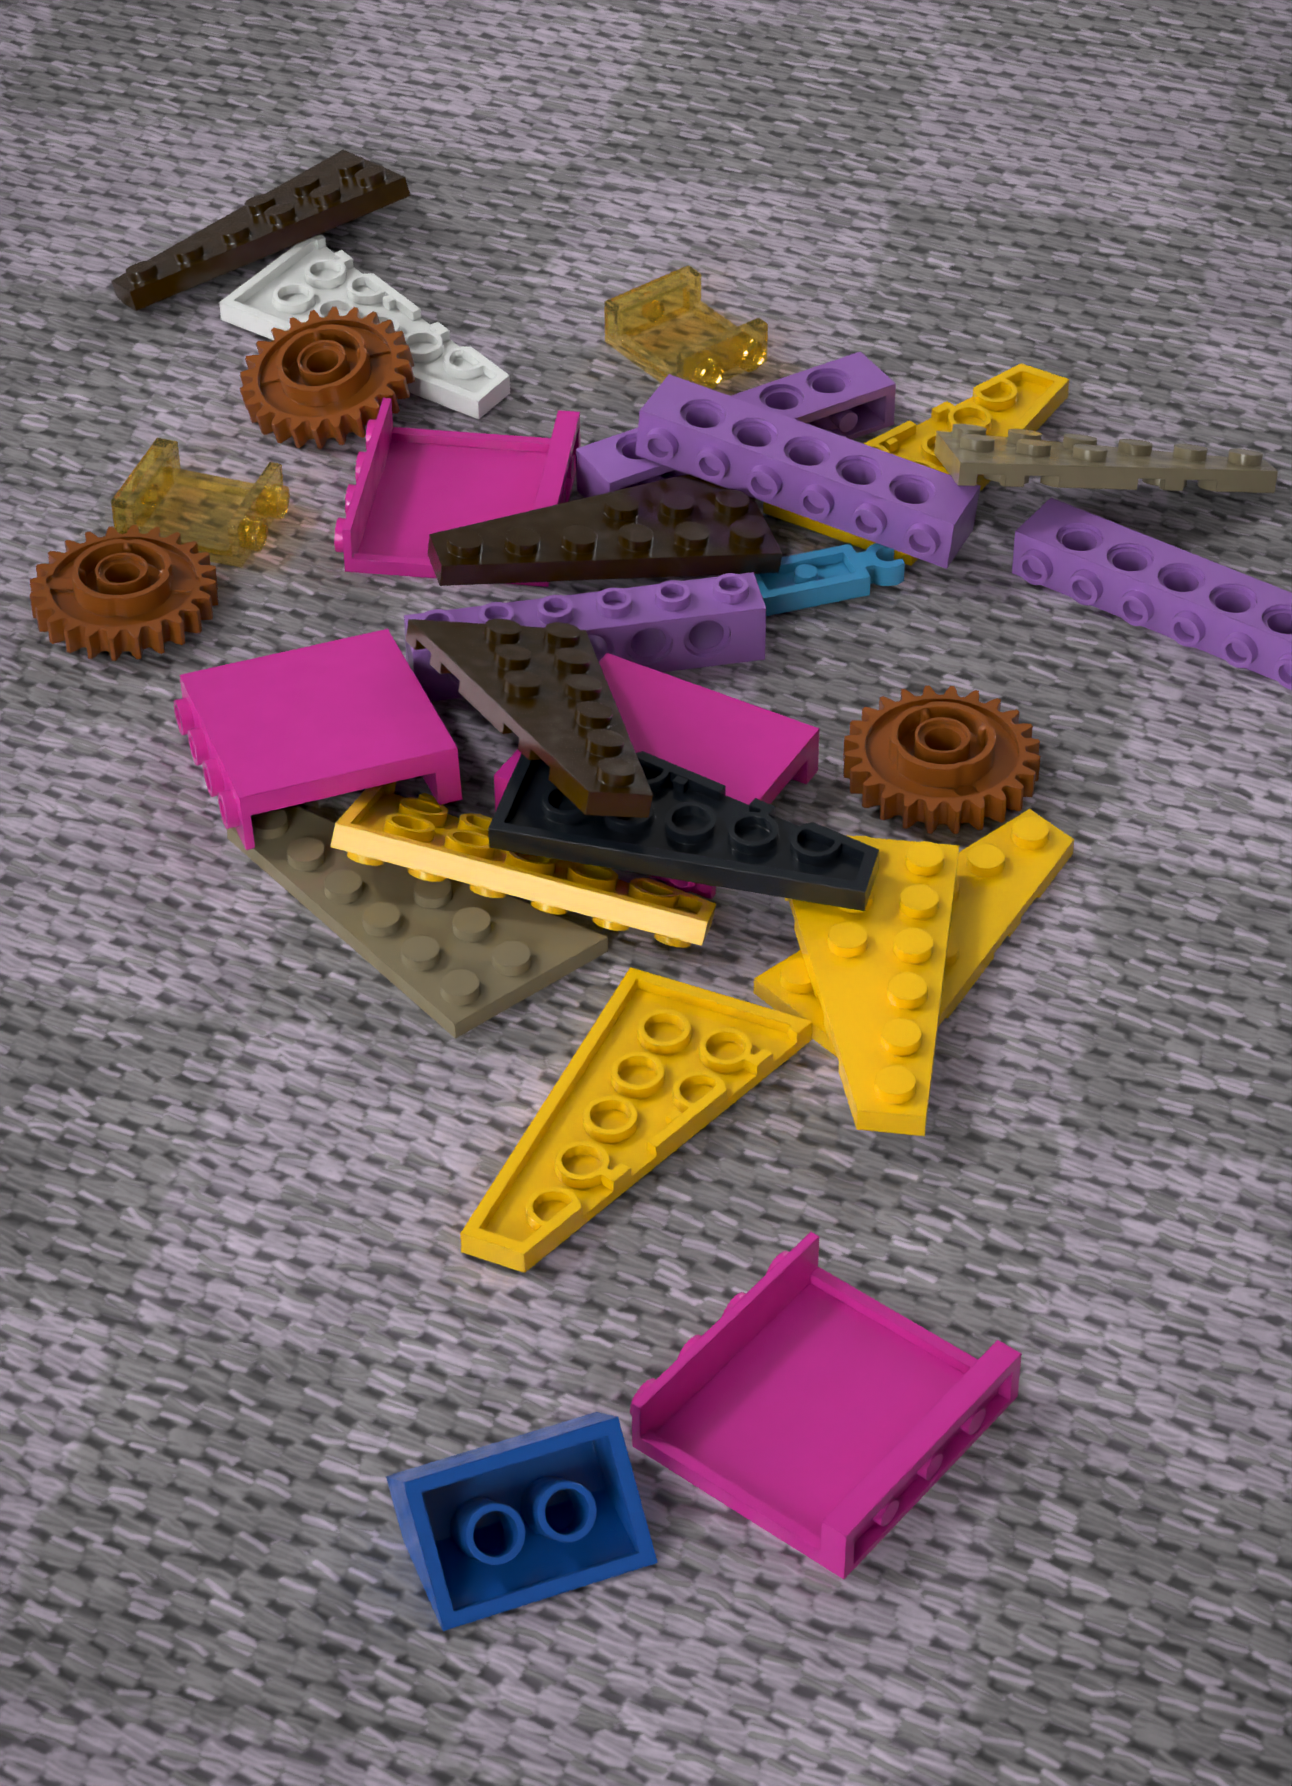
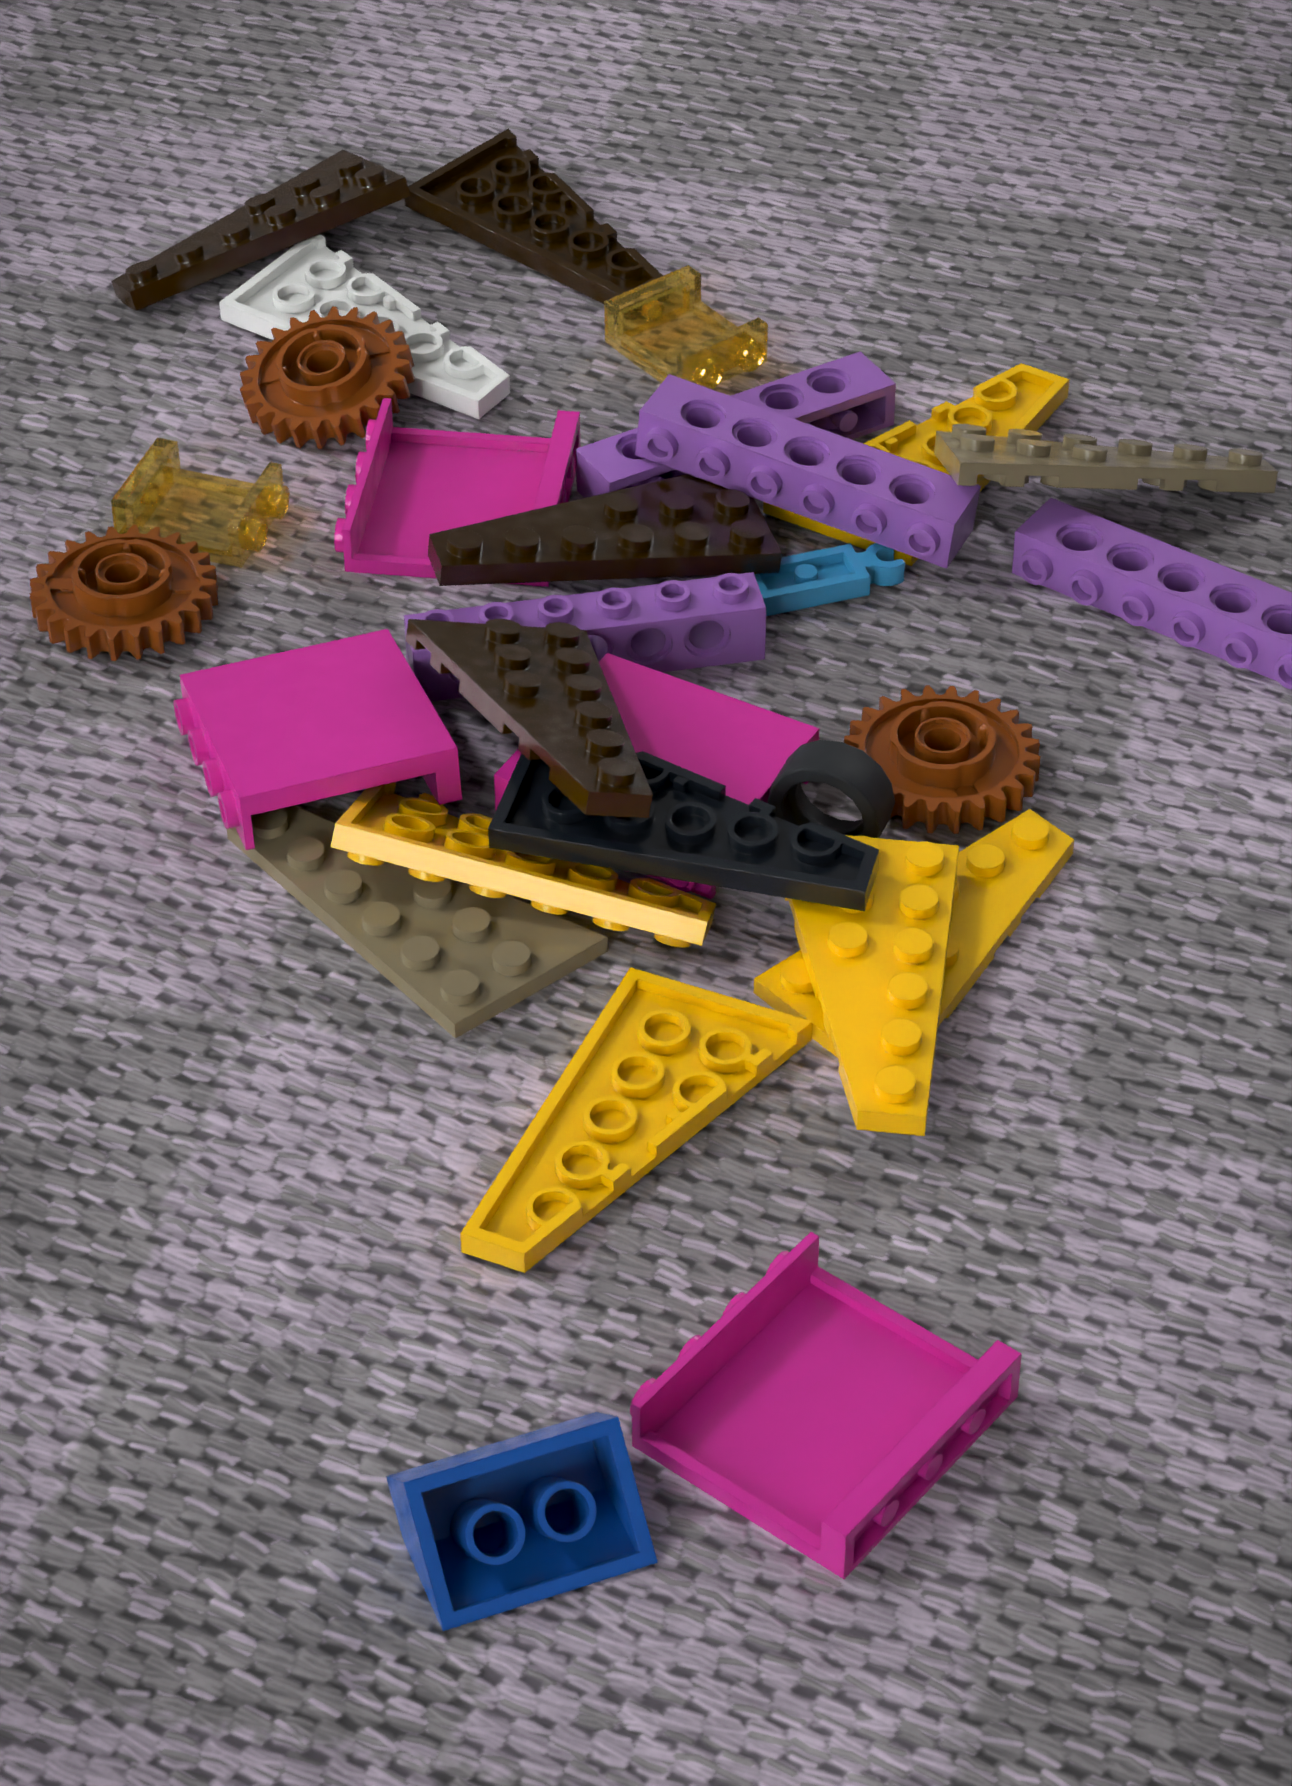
none -> dark brown wing [405,129,666,318]
none -> black tyre [768,740,895,838]

